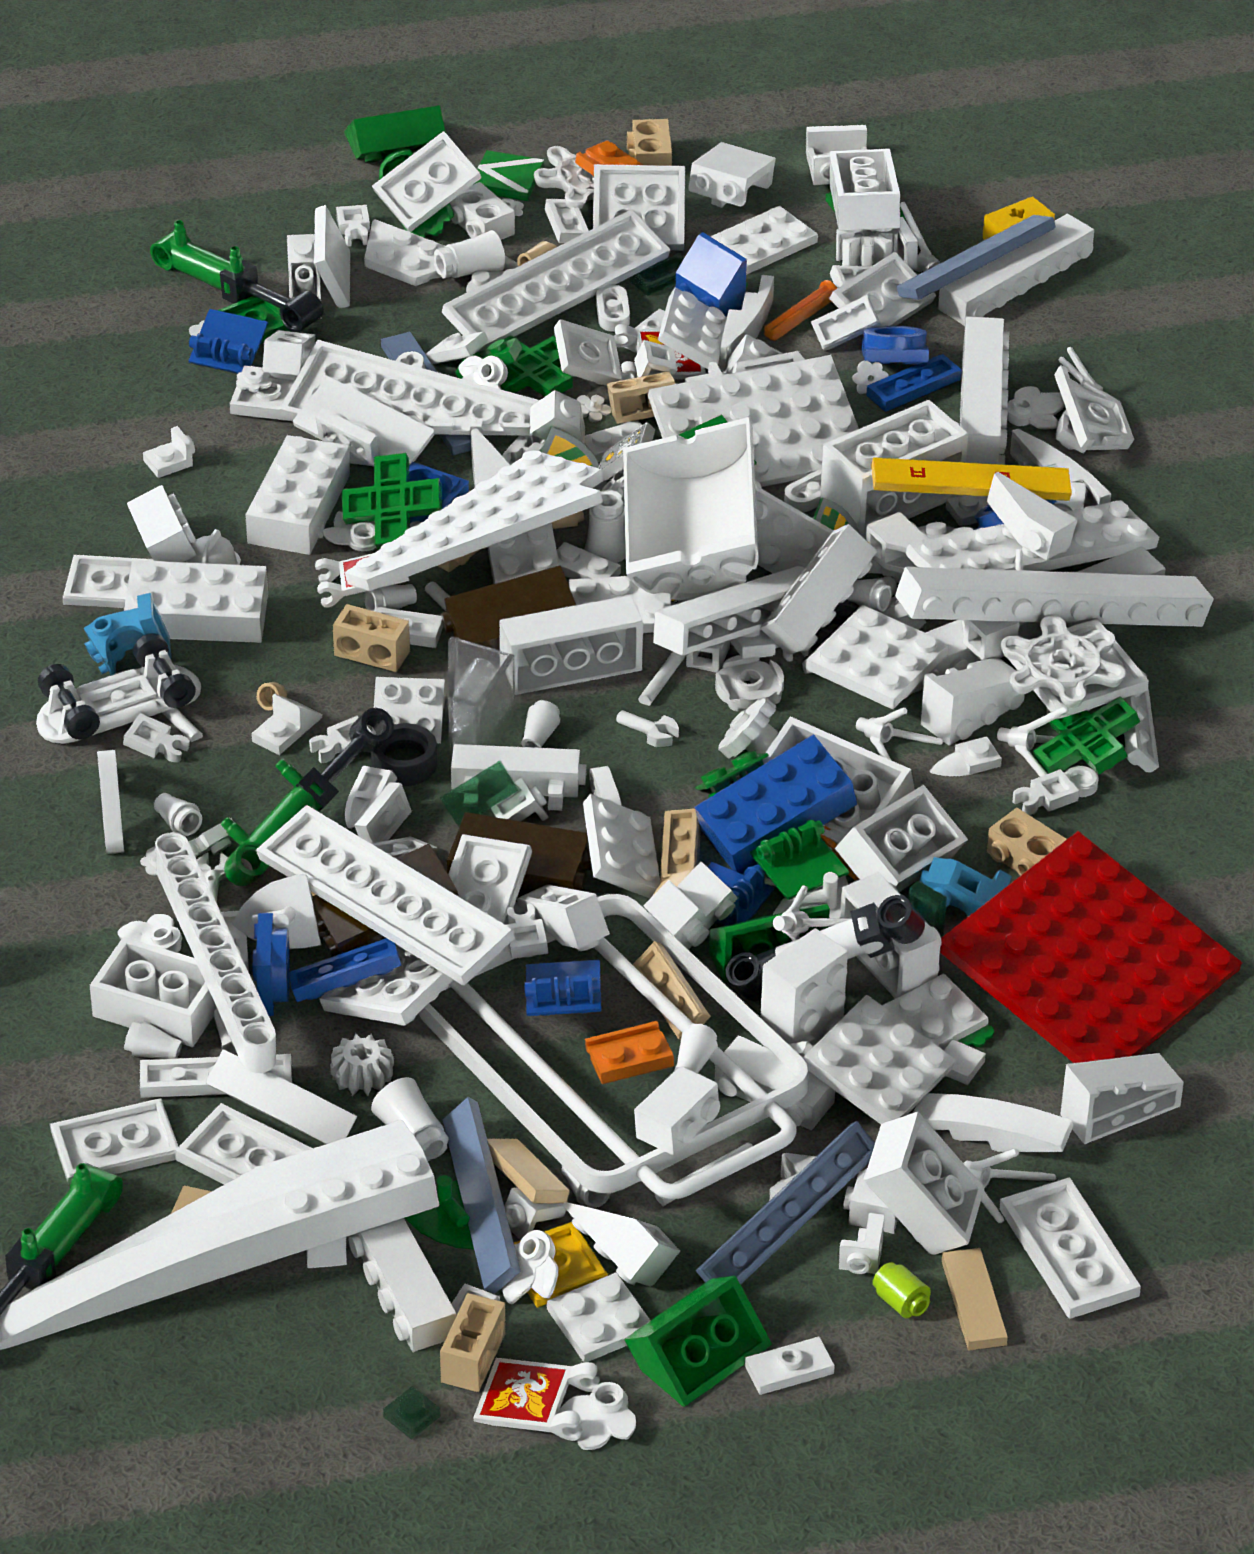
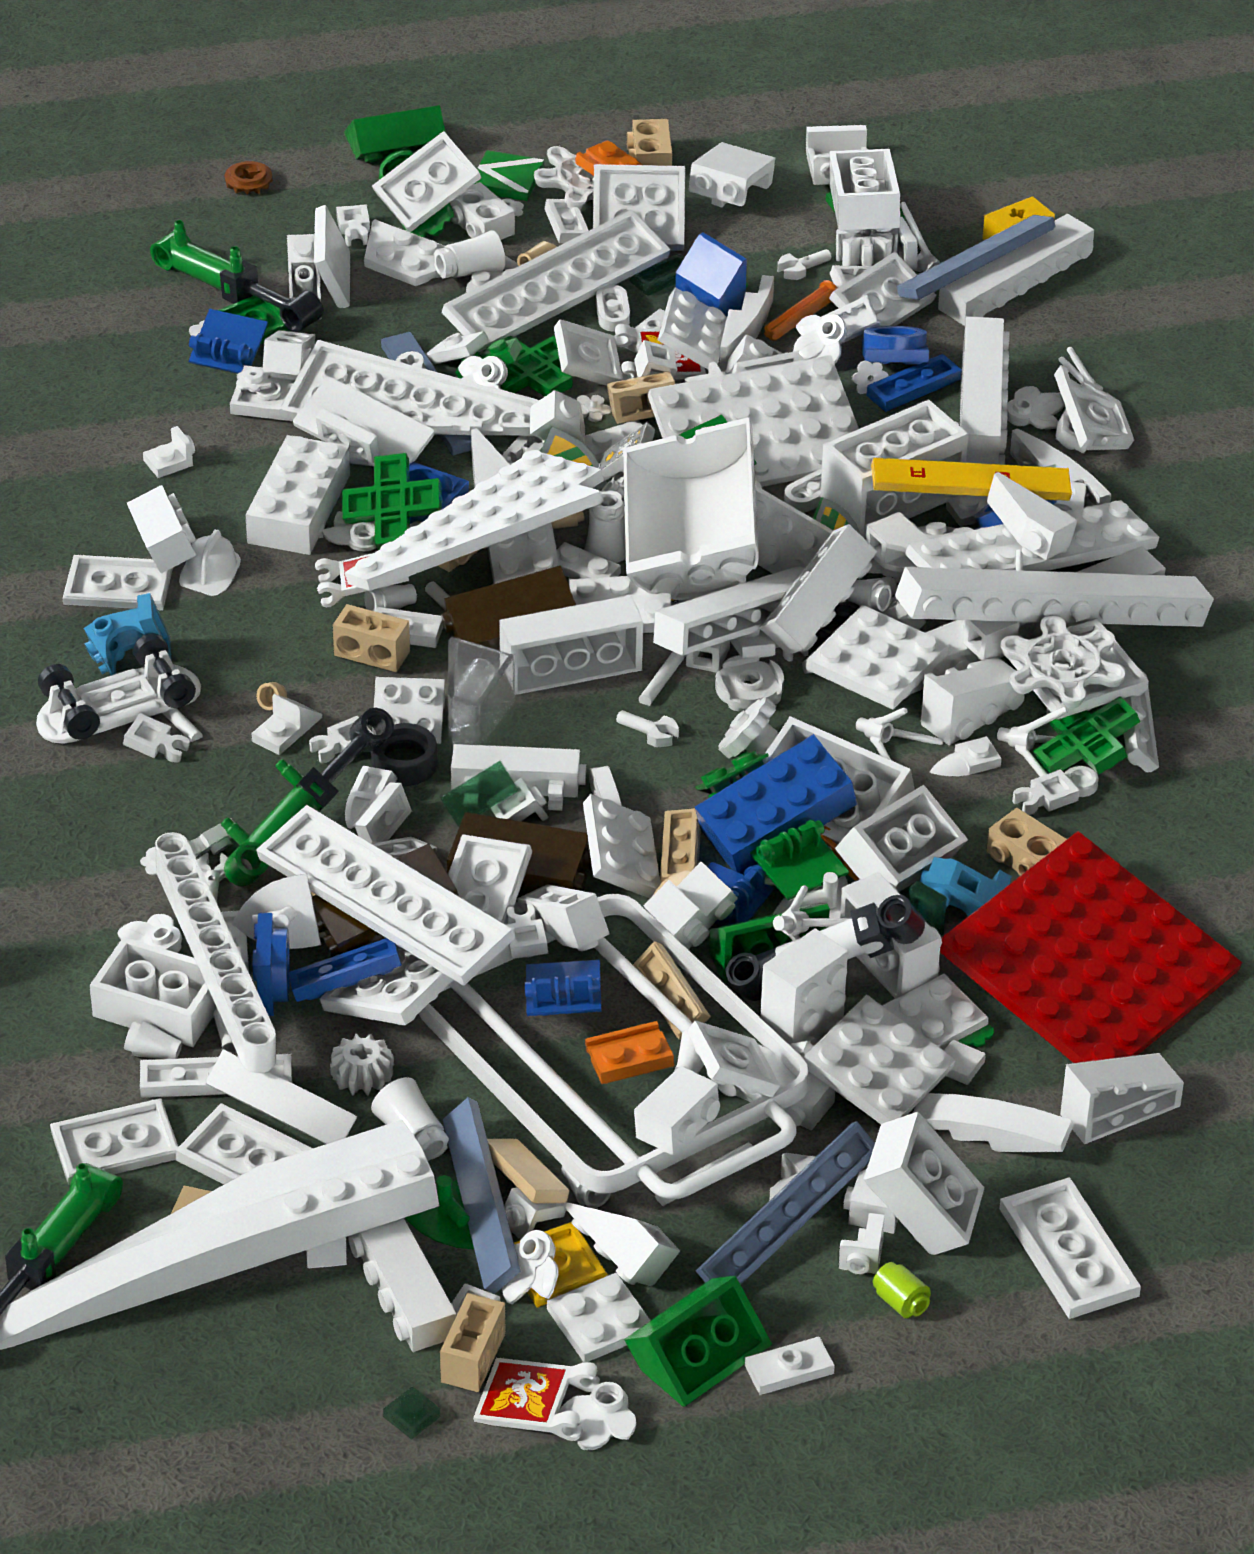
white beam [97,750,124,854] -> none
white brick [124,560,268,643] -> none
white cone [154,793,202,836] -> none
white cone [521,700,560,748] -> none
white plate [711,206,818,275] -> none
tan tile [942,1248,1008,1350] -> none
white plant [964,1149,1056,1223] -> none
none -> dark orange gear [224,161,273,195]
none -> white plate [687,1020,780,1097]
none -> white bar [777,249,831,280]
none -> white plate [793,314,847,364]

